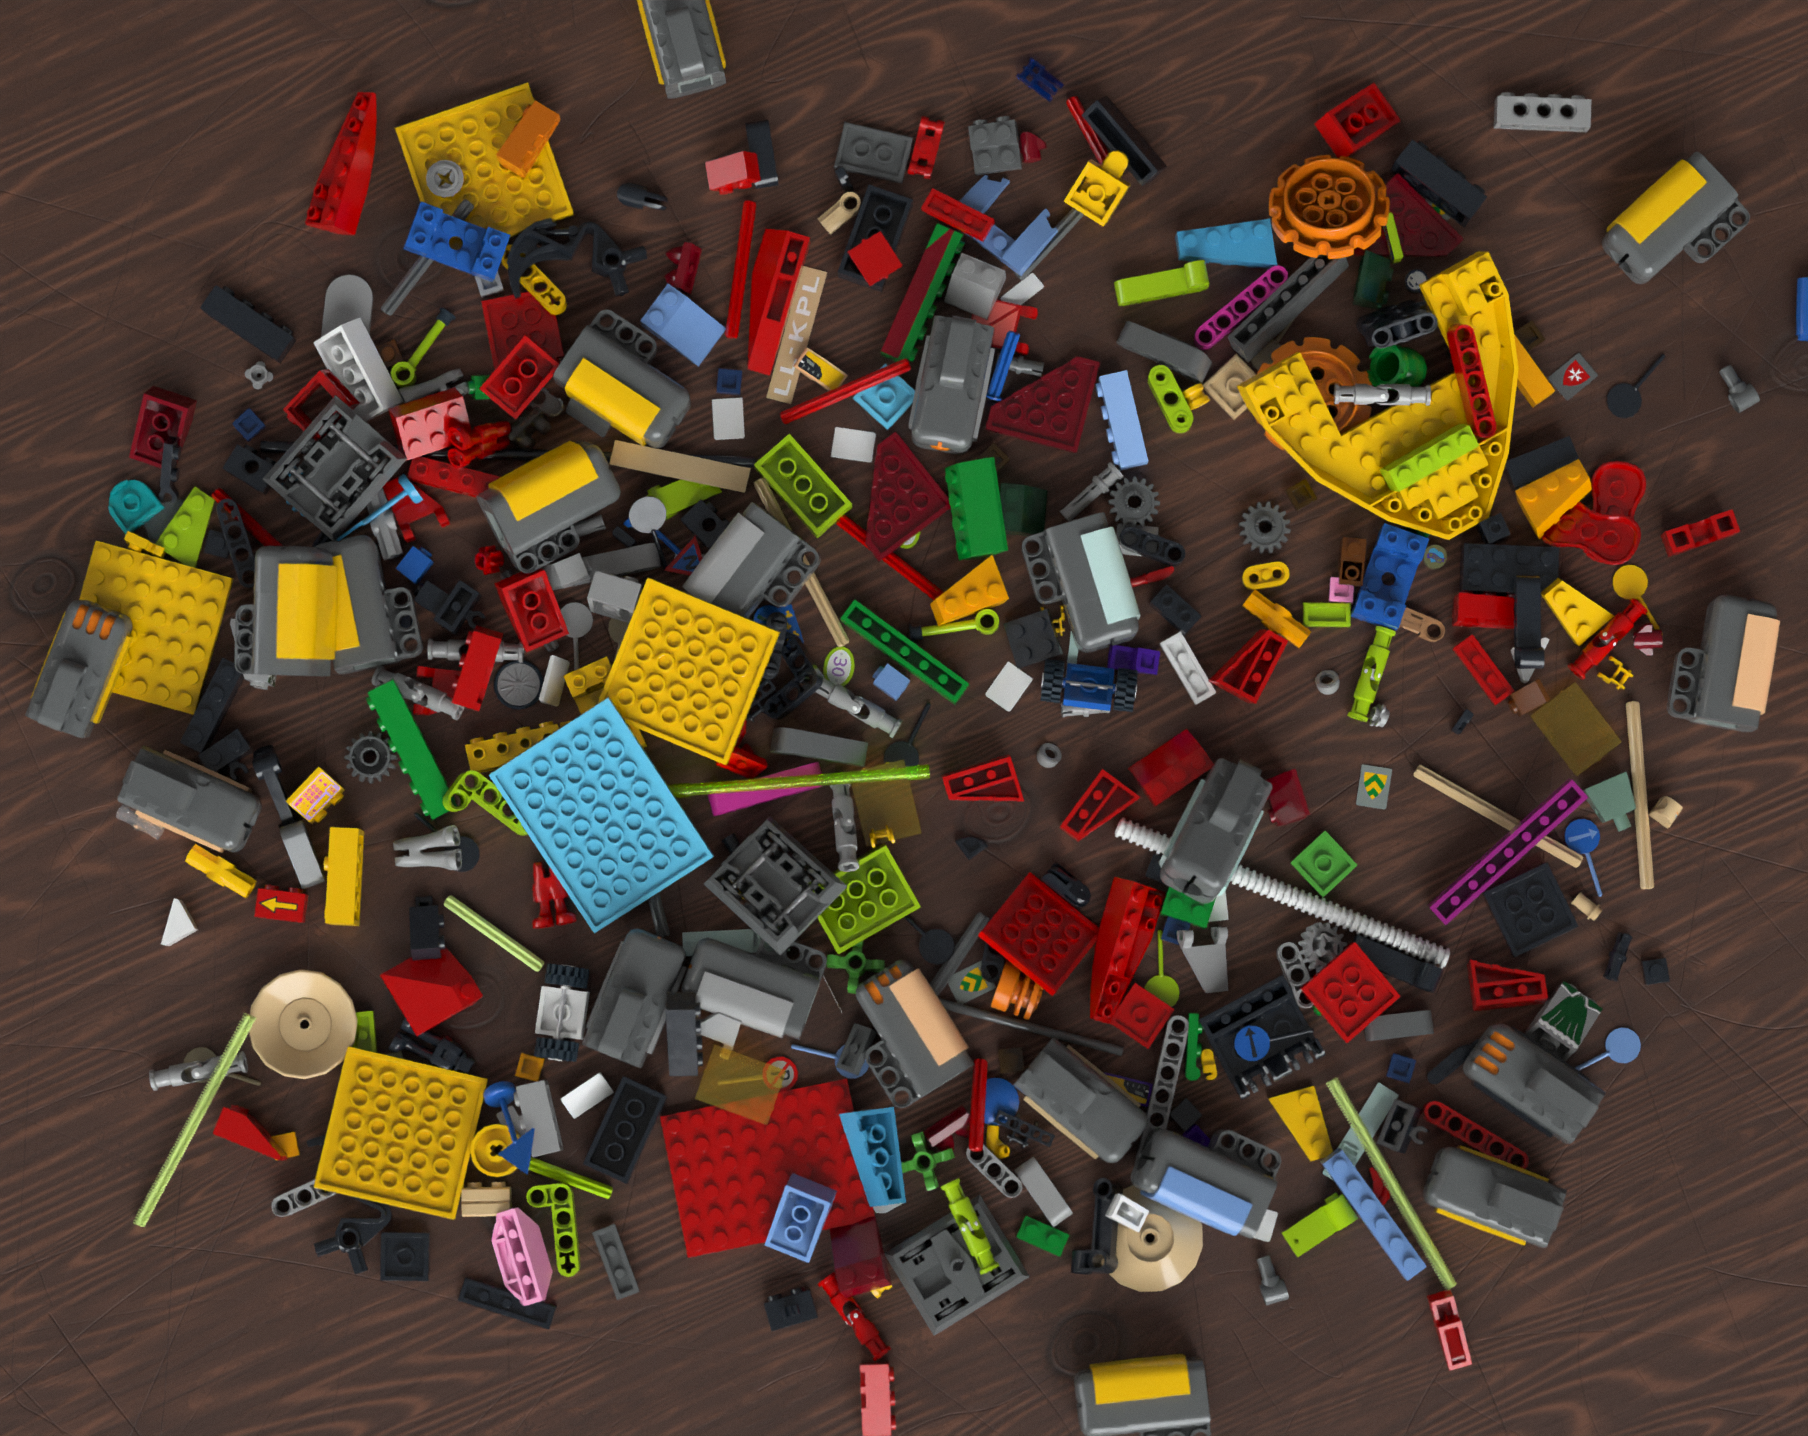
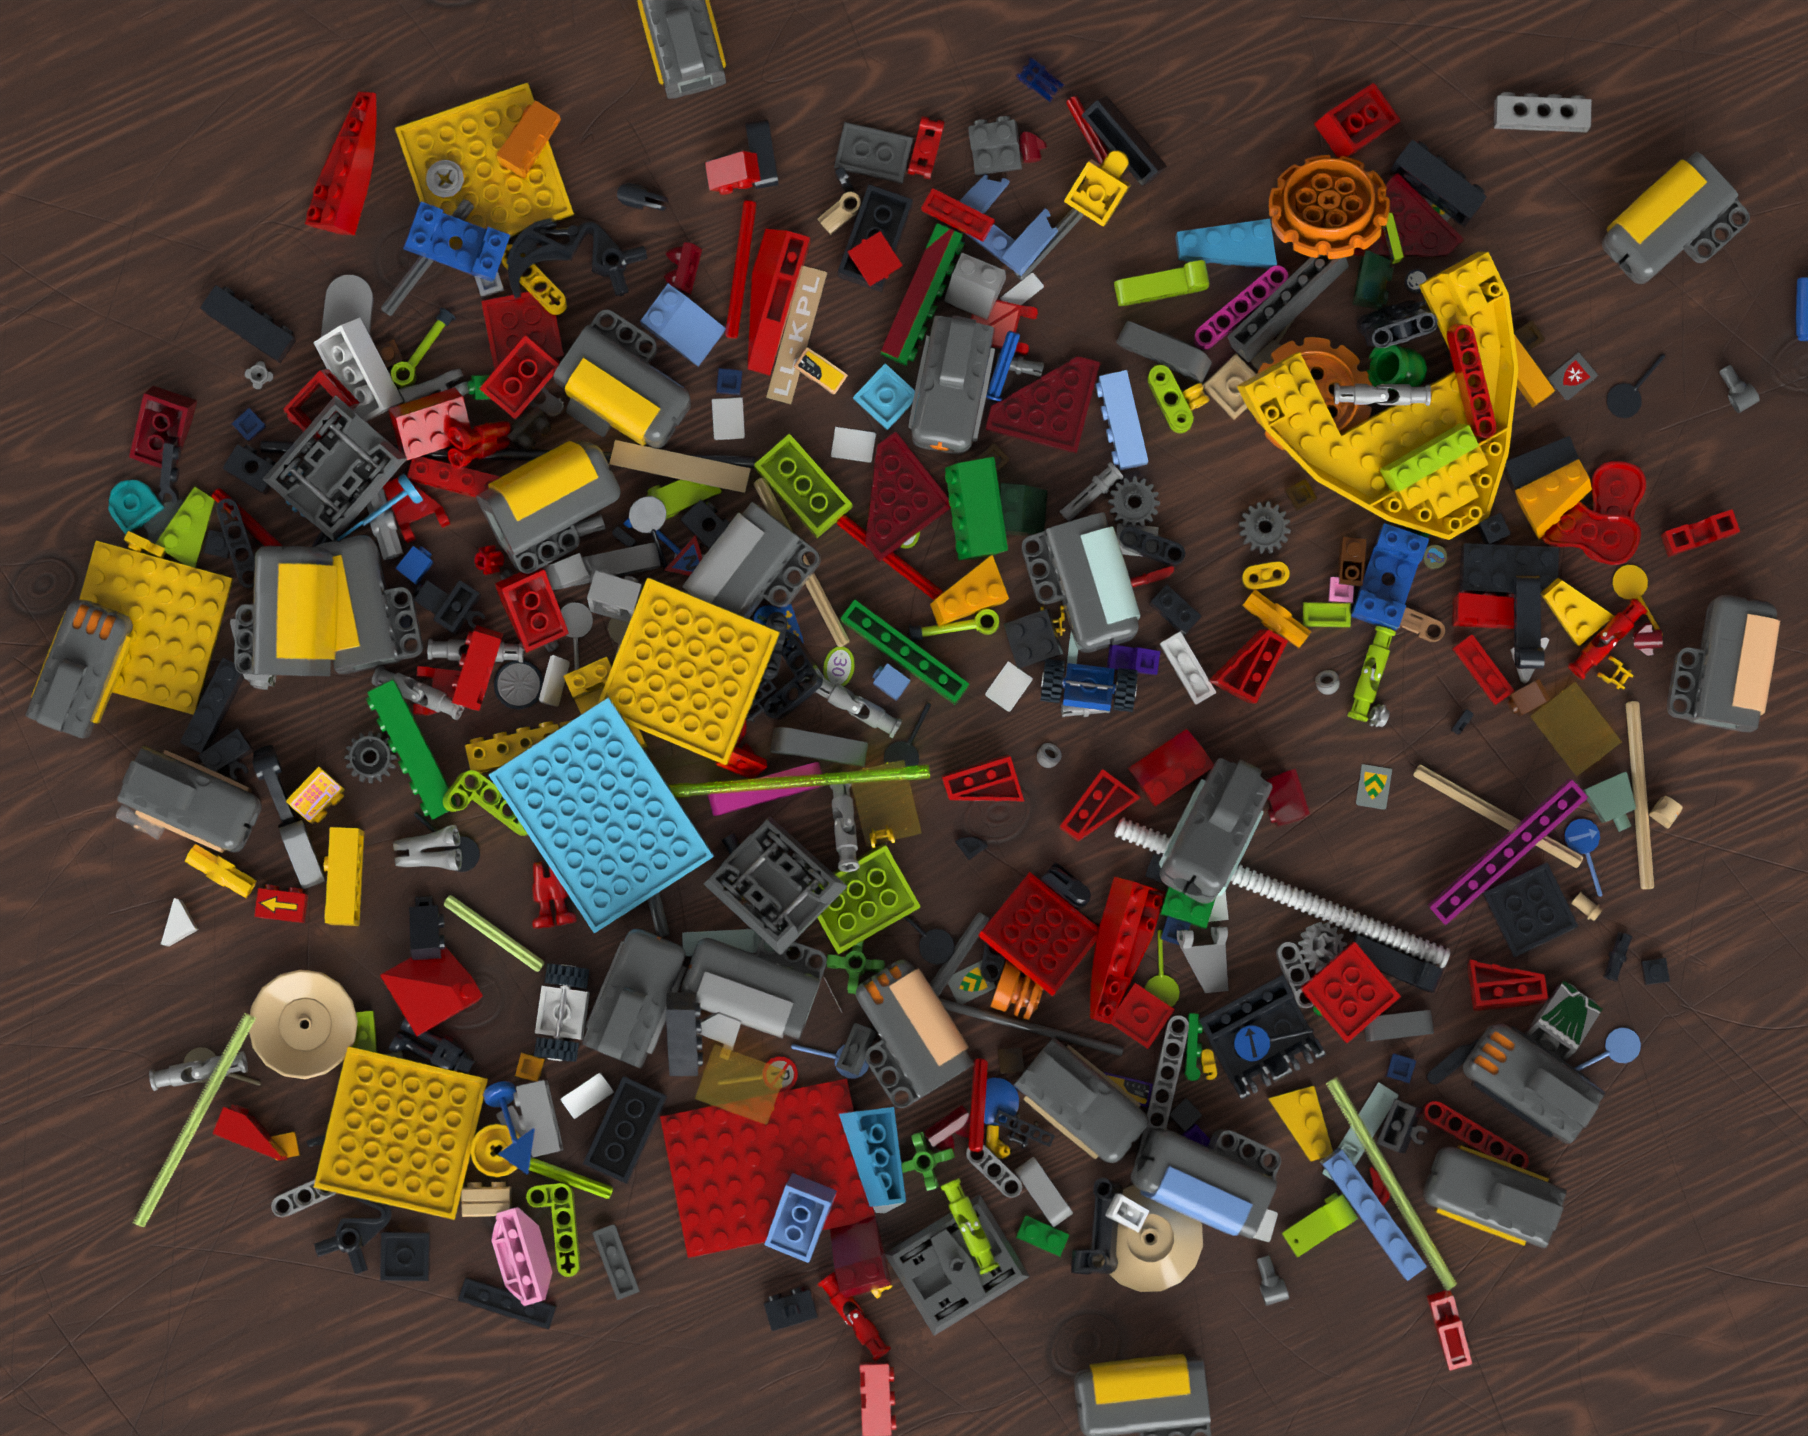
red axle [780,358,911,424] -> none
bright green plate [1290,831,1357,898] -> none

